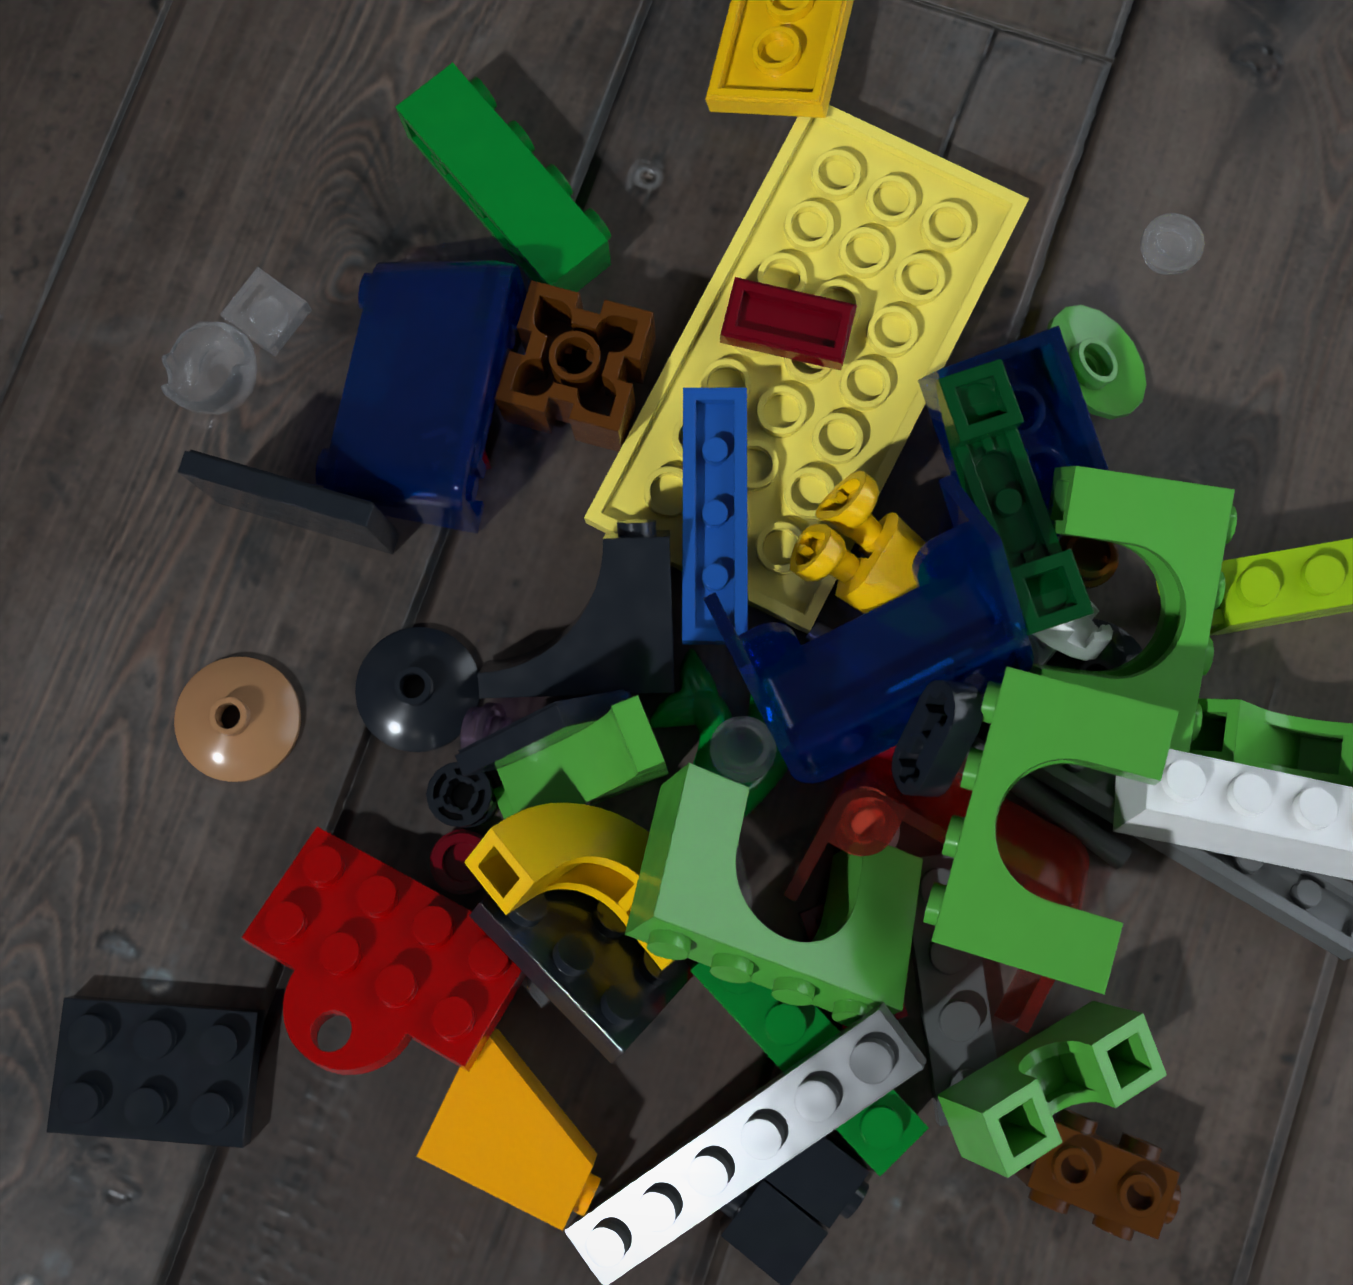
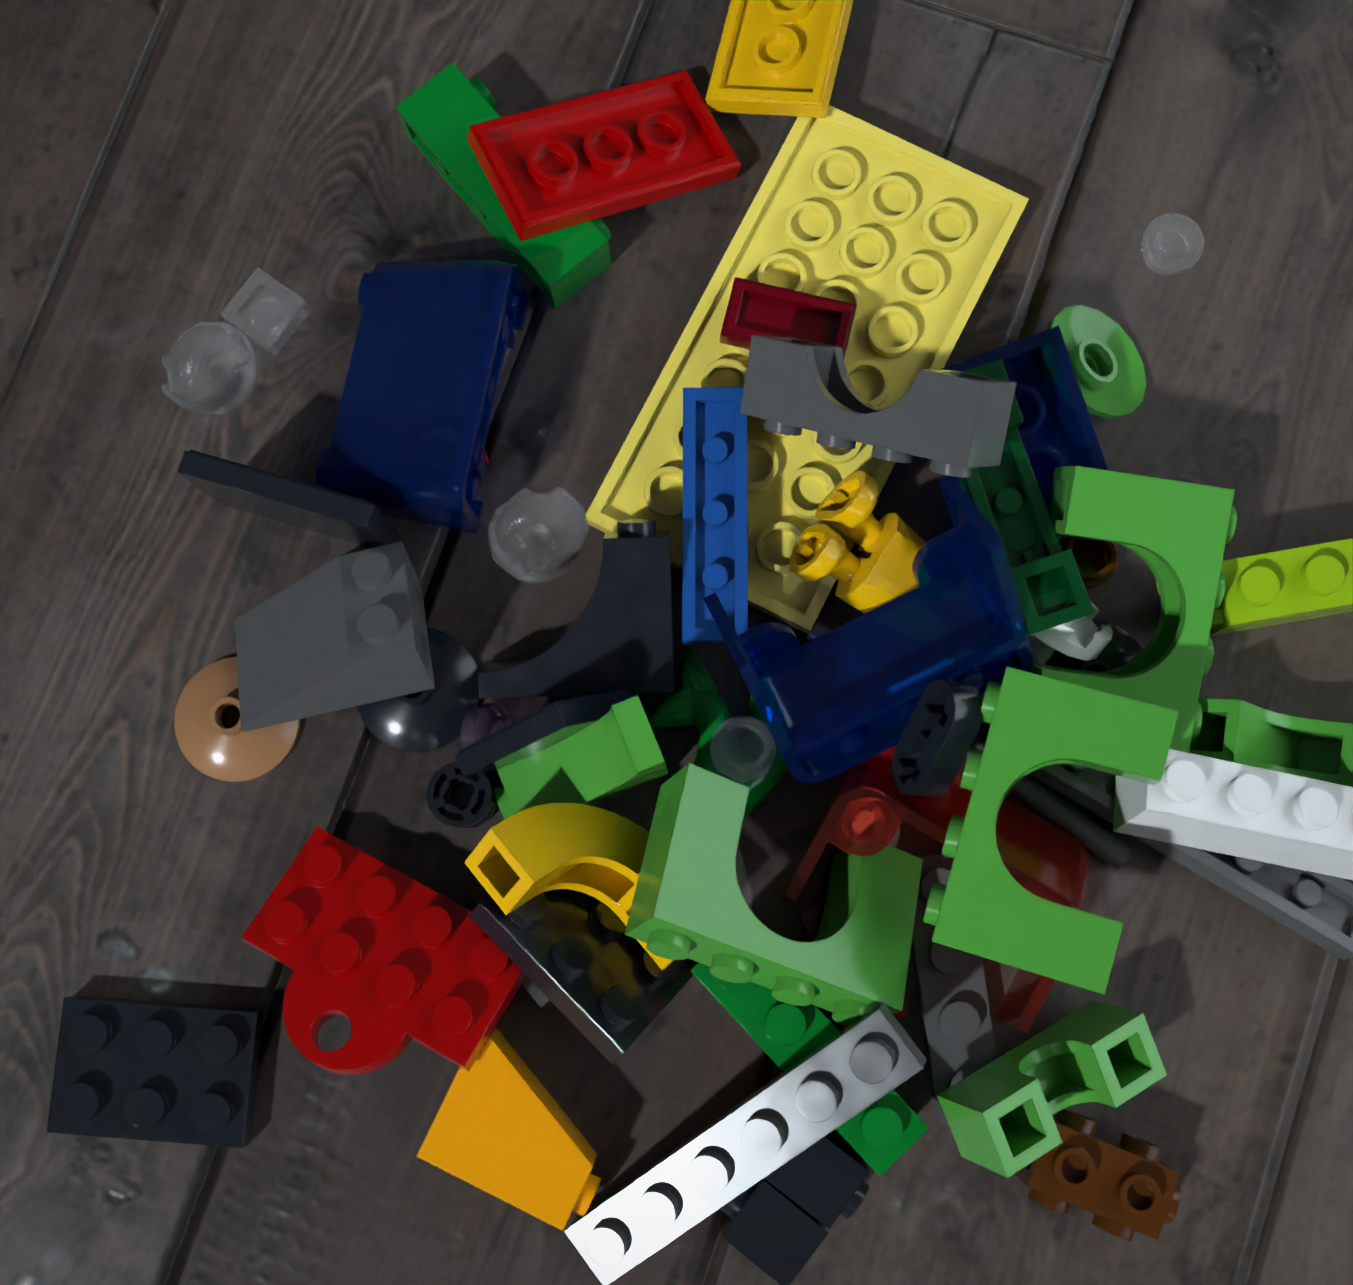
dark red tile [430,829,484,895] -> none
reddish brown brick [495,280,656,452] -> none
none -> dark grey slope [235,542,435,732]
none -> red tile [467,70,741,241]
none -> clear hair [487,487,589,583]
none -> dark grey arch [740,335,1017,478]

